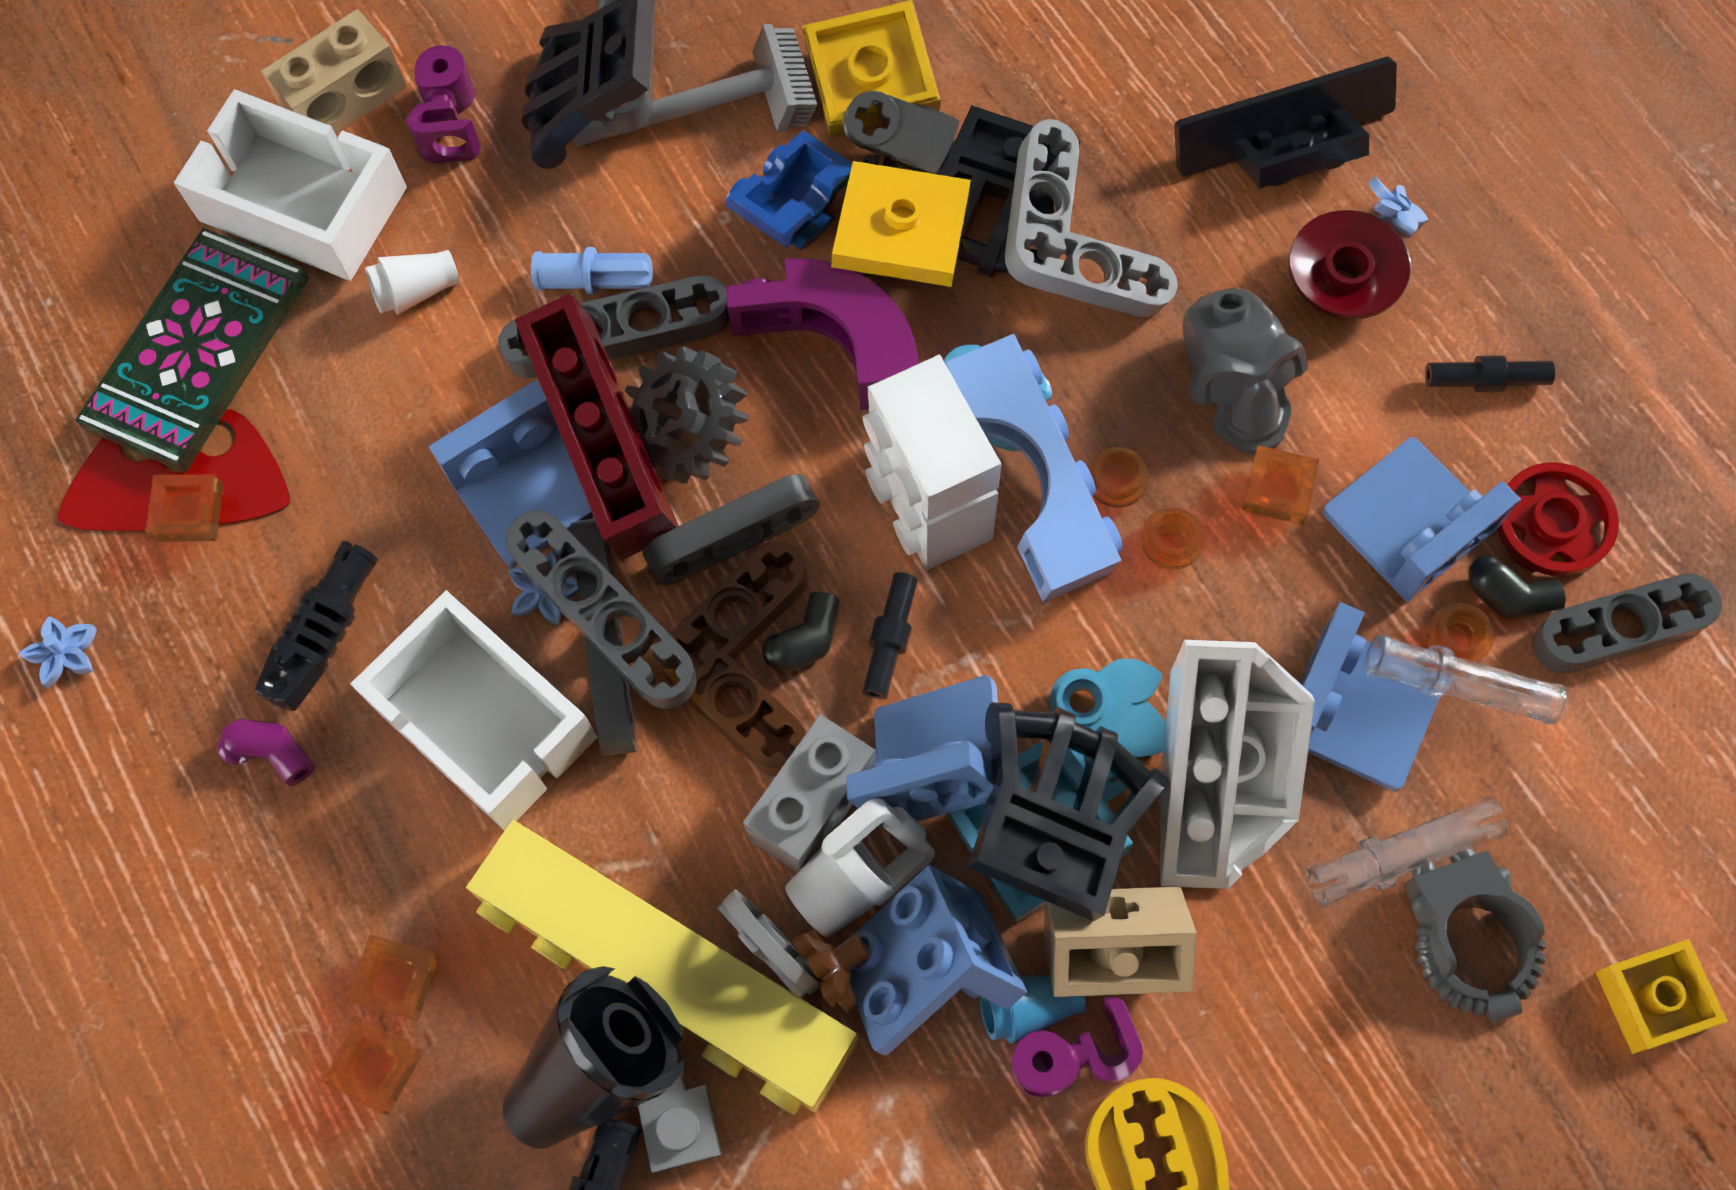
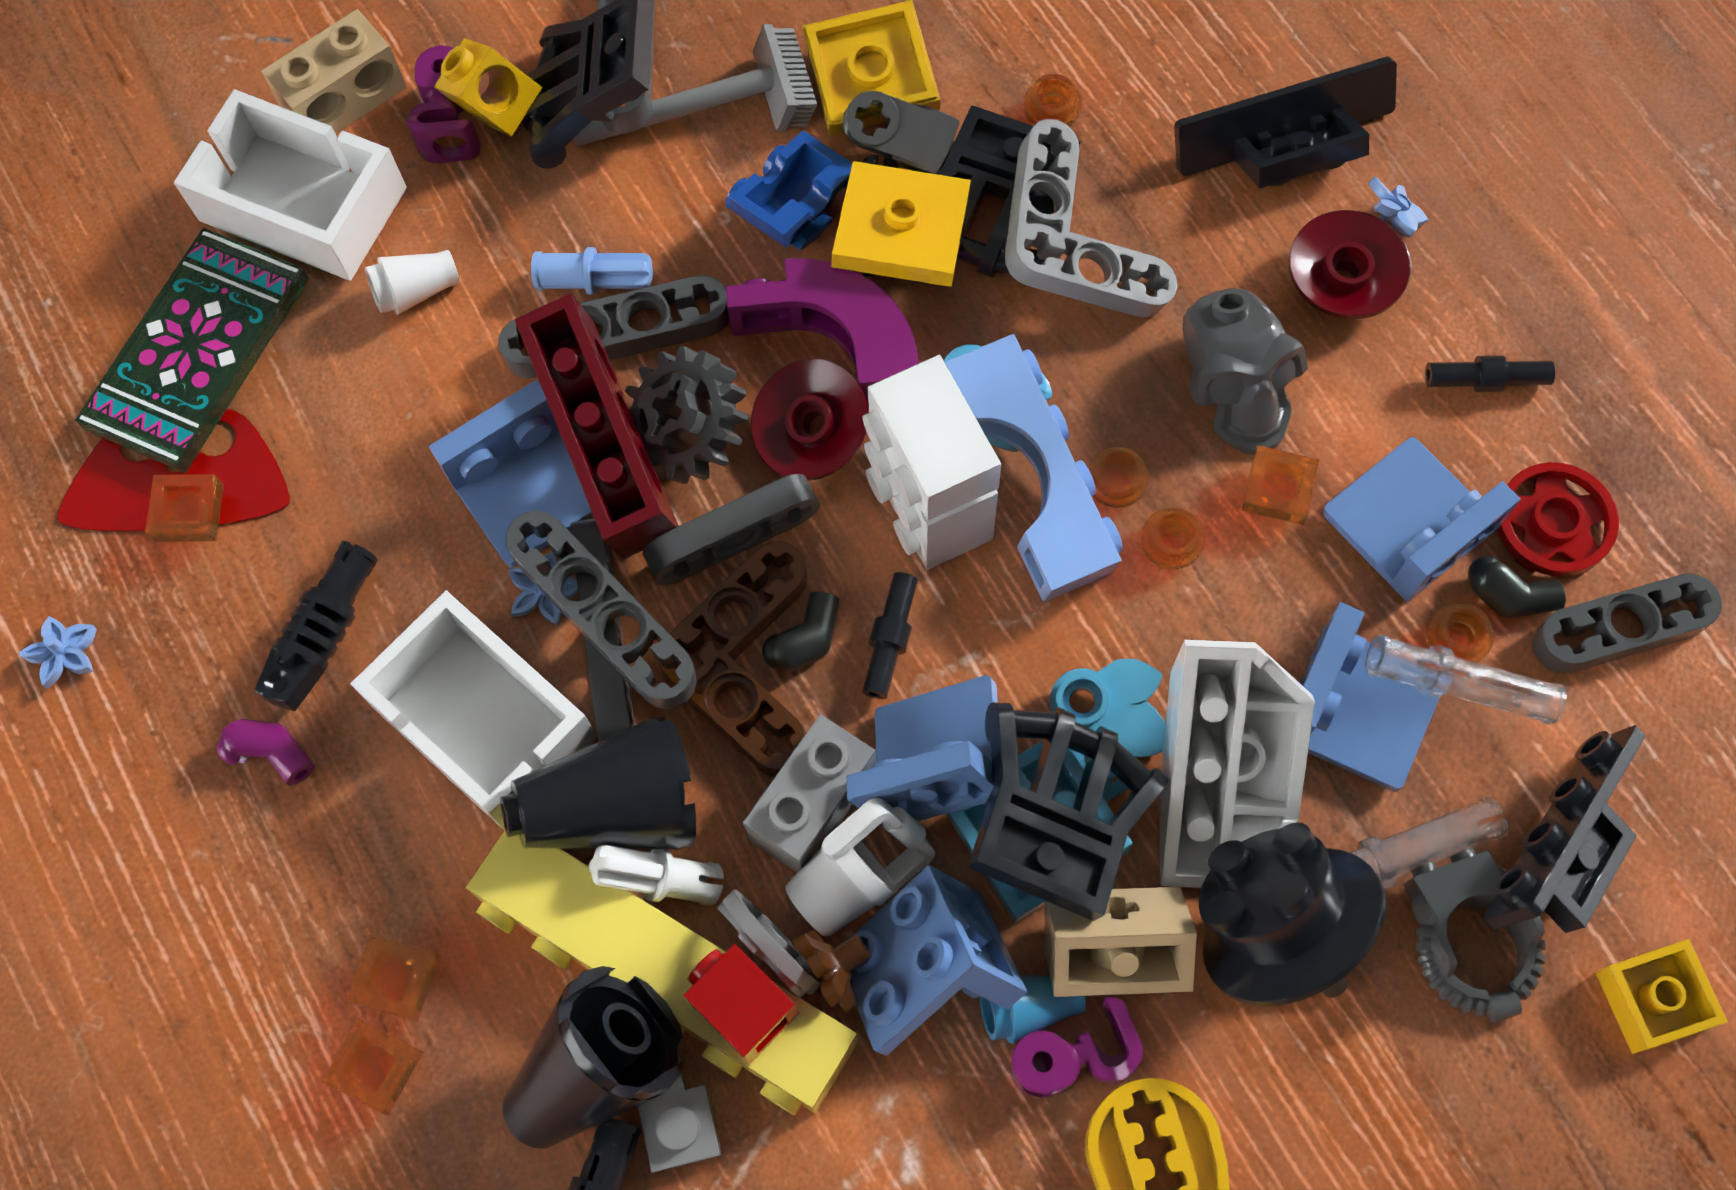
none -> yellow brick [434,38,542,136]
none -> black cone [500,717,696,850]
none -> white axle [589,845,724,906]
none -> red brick [683,943,799,1065]
none -> dark red dish [751,359,868,481]
none -> clear orange plate [1024,74,1082,127]
none -> black piece [1199,822,1386,1006]
none -> black bracket [1483,725,1645,933]

